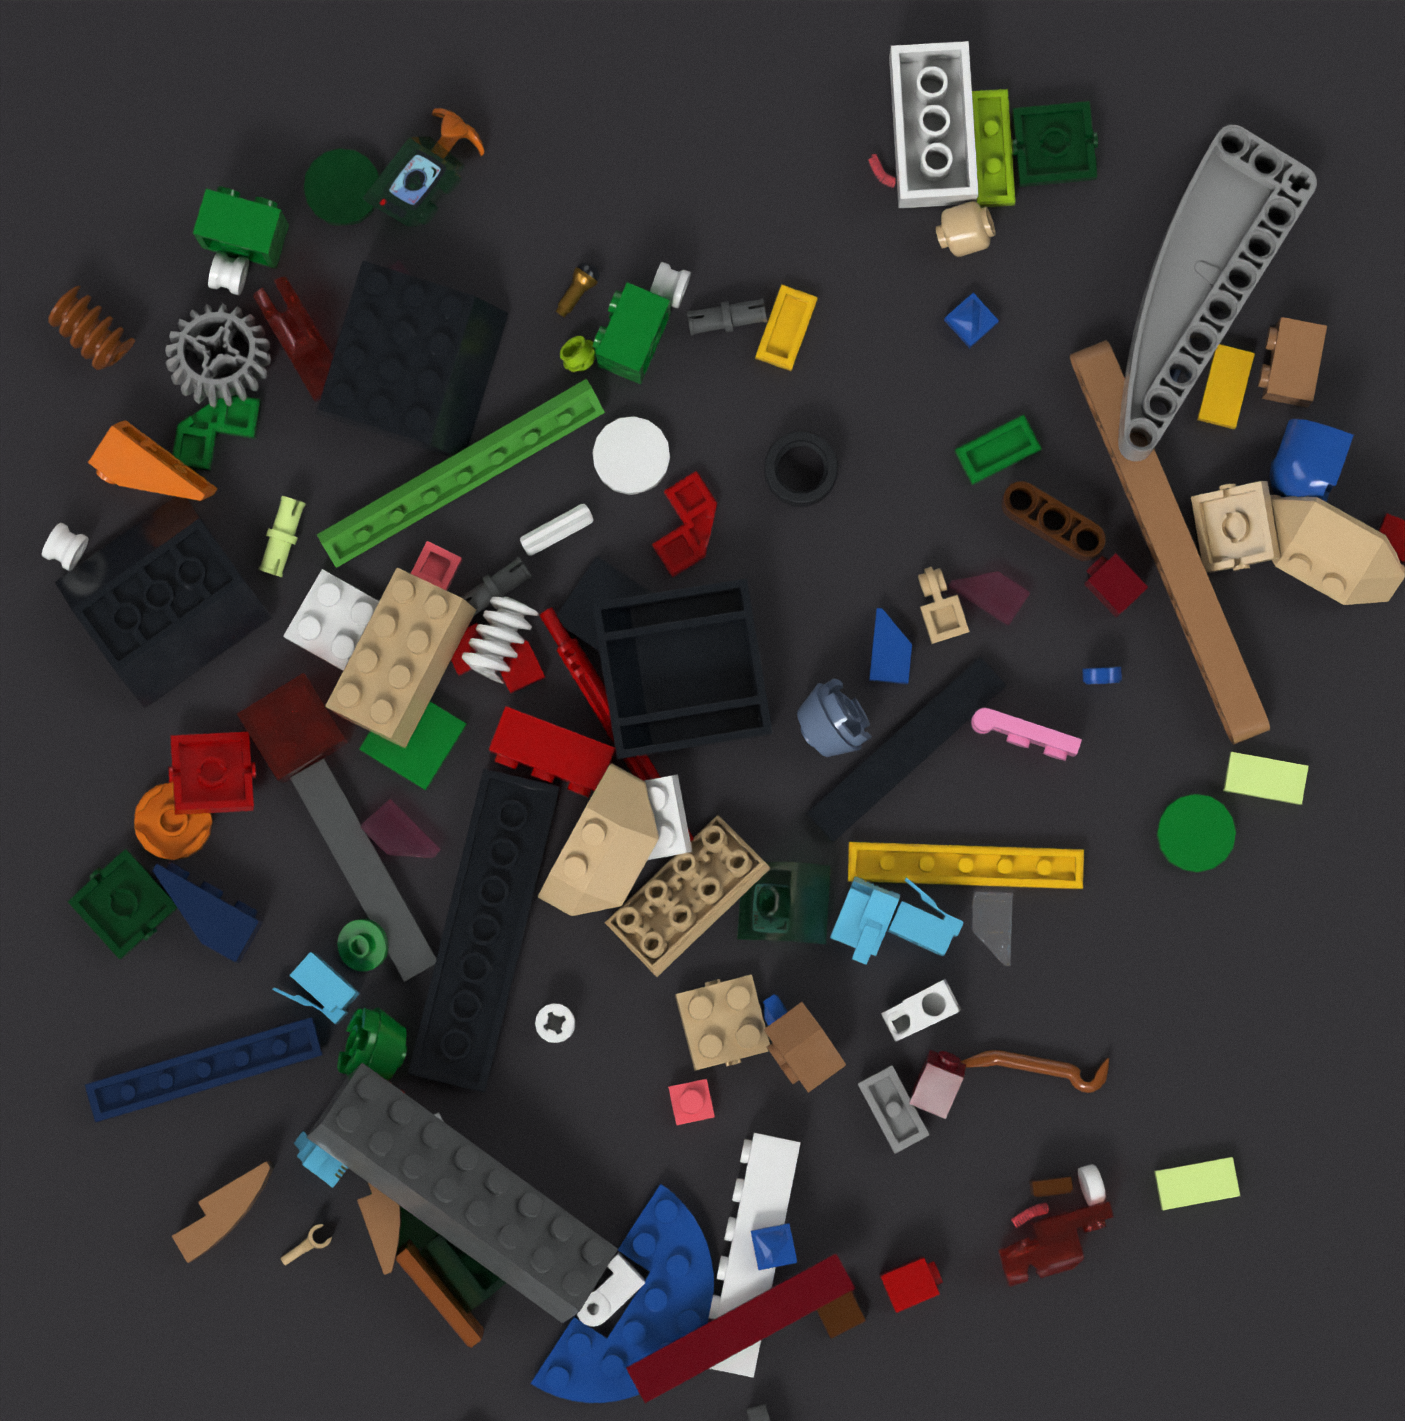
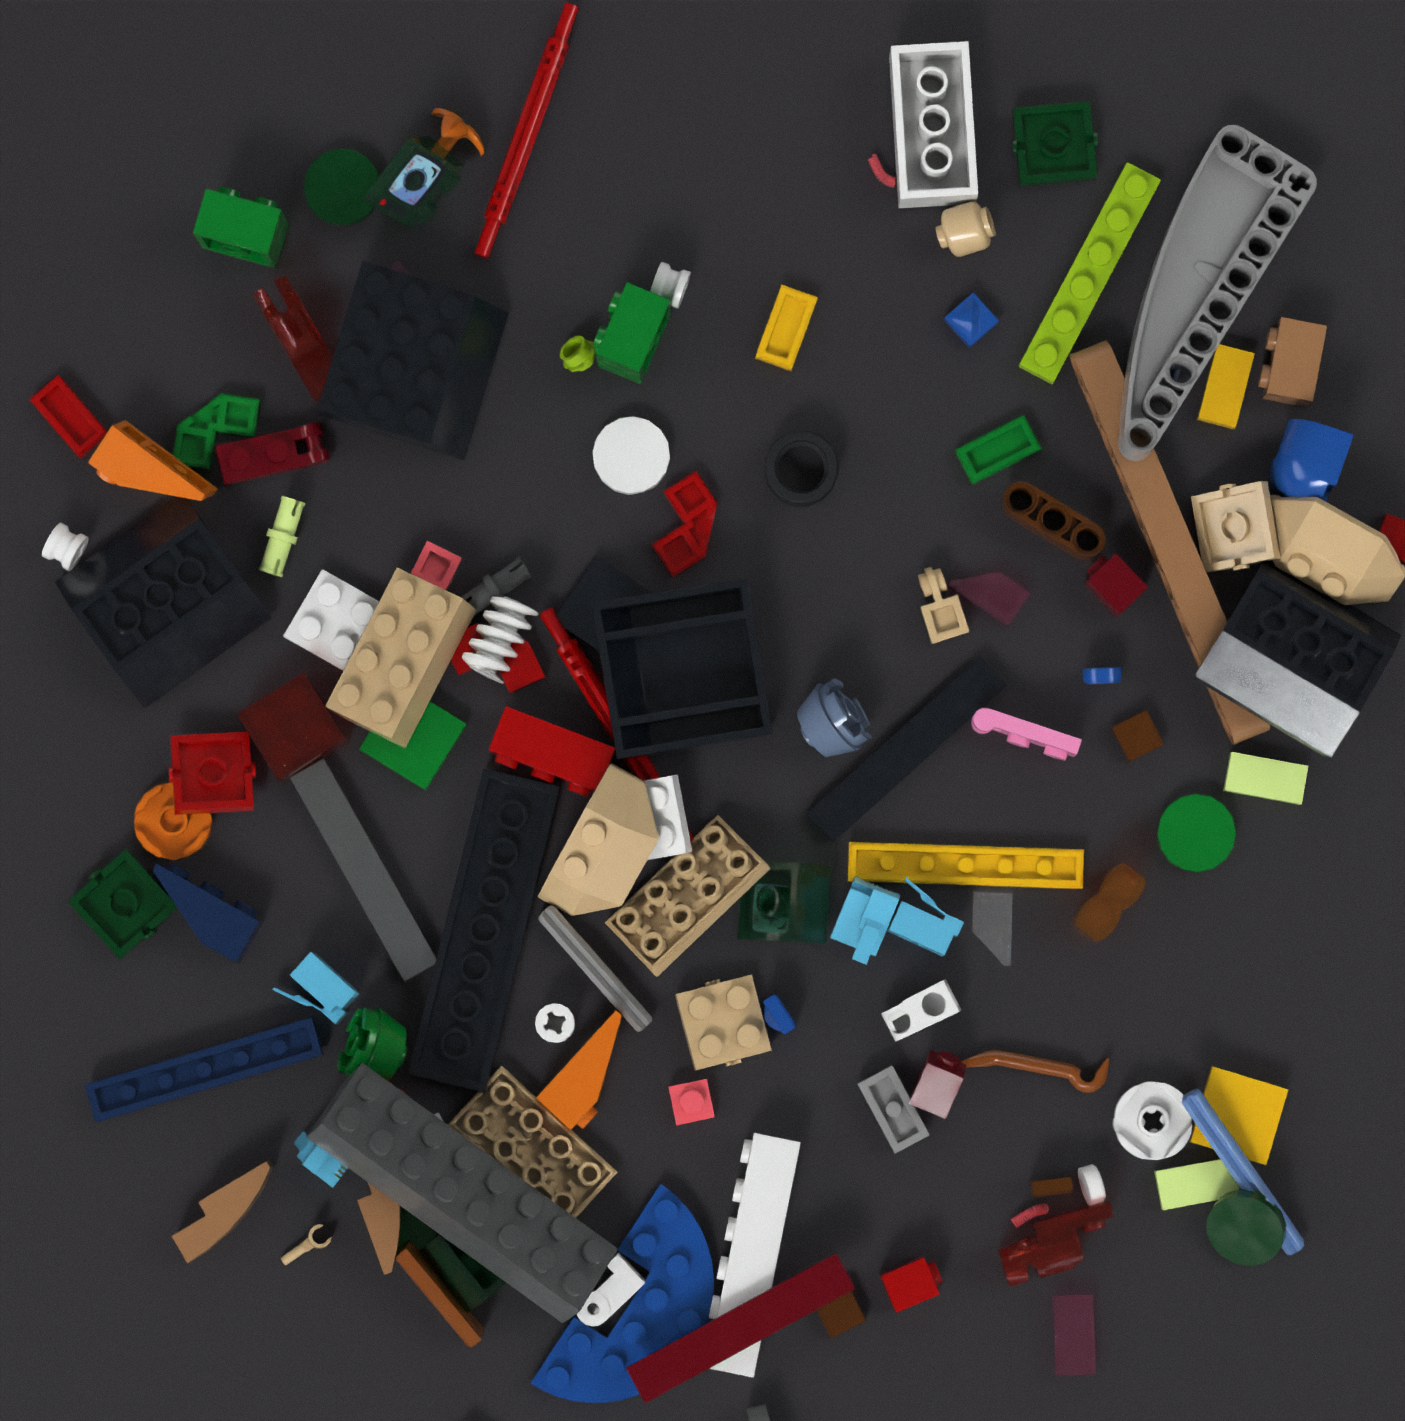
dark orange piece [48,285,135,370] -> none
light grey gear [165,303,271,407] -> none
white wheel [208,250,249,295] -> none
bright green plate [317,379,605,568] -> none
green piece [337,919,389,971] -> none
clear pink tile [360,799,440,858] -> none
white axle [520,504,594,556] -> none
pearl gold piece [555,263,599,318] -> none
dark grey pin [687,298,768,336] -> none
blue tile [751,1223,797,1271] -> none
medium nougat brick [764,1002,846,1093] -> none
blue tile [869,608,912,684] -> none
lime tile [972,89,1015,207] -> none
none -> red tile [29,374,108,459]
none -> dark red plate [215,422,331,486]
none -> tan tile [449,1066,617,1218]
none -> red axle [474,3,579,259]
none -> orange slope [536,1010,623,1130]
none -> light grey axle [538,905,652,1032]
none -> lime plate [1018,162,1161,385]
none -> clear pink tile [1052,1294,1096,1376]
none -> clear orange brick [1072,863,1146,943]
none -> reddish brown tile [1110,710,1164,763]
none -> white plate [1112,1081,1192,1160]
none -> medium blue axle [1182,1089,1304,1255]
none -> yellow tile [1189,1066,1288,1165]
none -> black slope [1193,560,1401,760]
none -> dark green tile [1206,1189,1286,1266]

